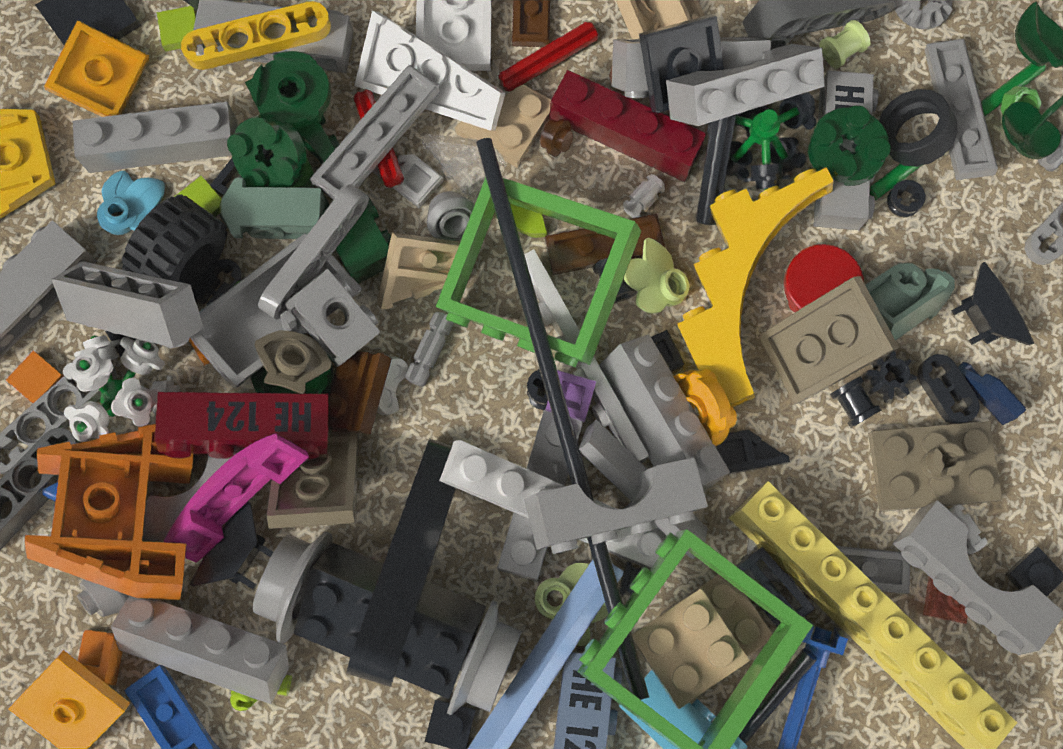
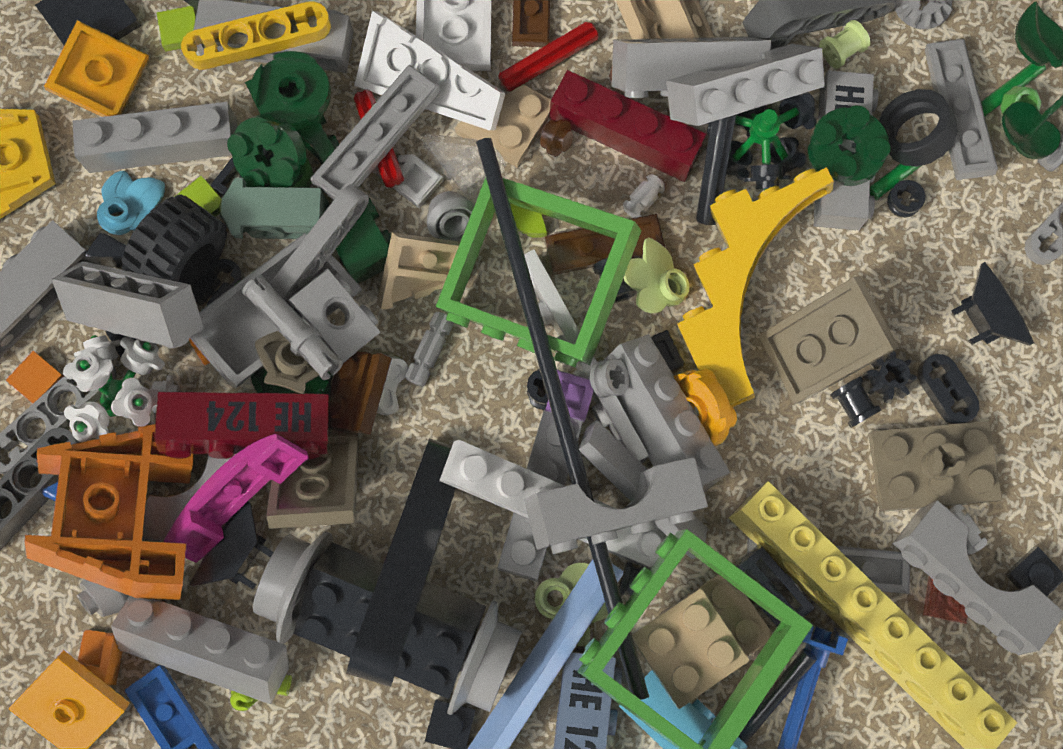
black tile [639,15,724,113] -> none
black tile [715,429,790,475] -> none
red tile [784,244,864,312] -> none
sand green piece [865,263,955,341] -> none
dark blue tile [958,362,1026,425] -> none
none -> black slope [85,232,126,268]
none -> light grey pin [242,275,343,380]
none -> light grey bush [590,359,629,397]

